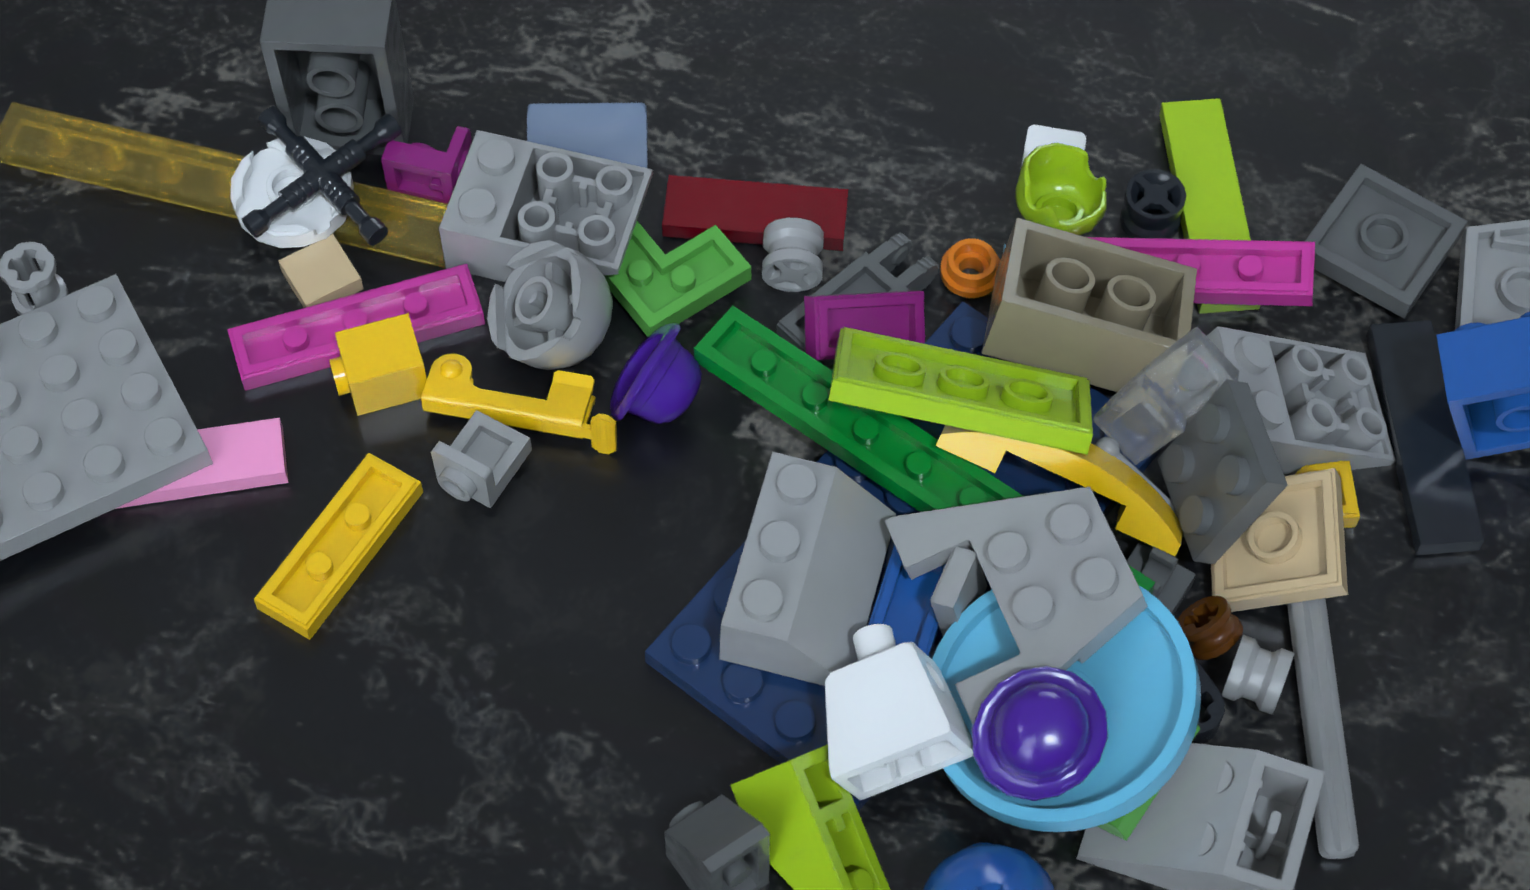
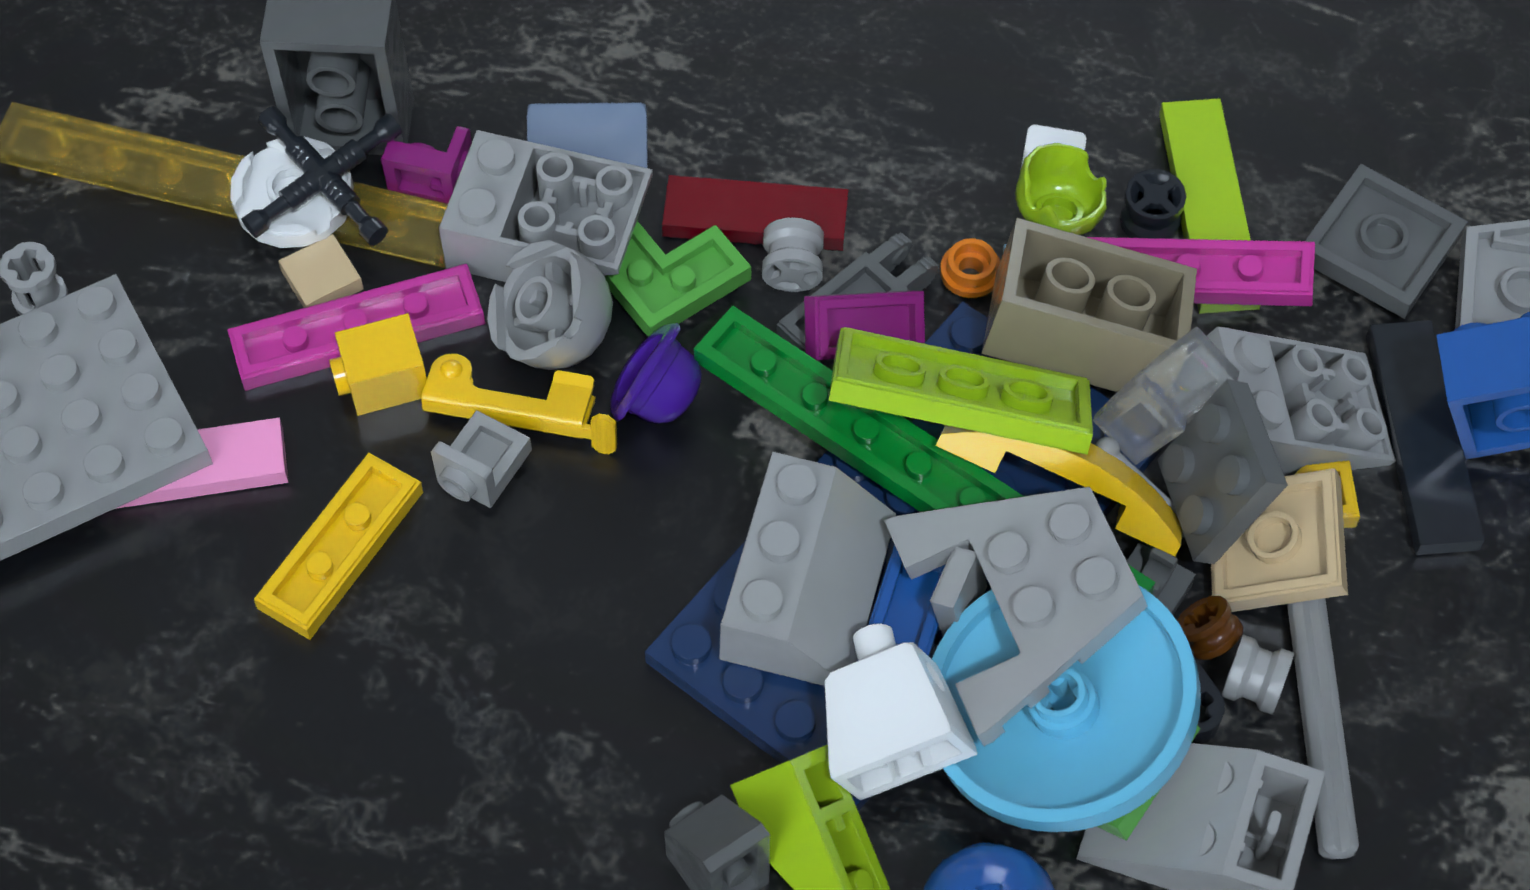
dark purple hat [972,666,1108,801] -> none

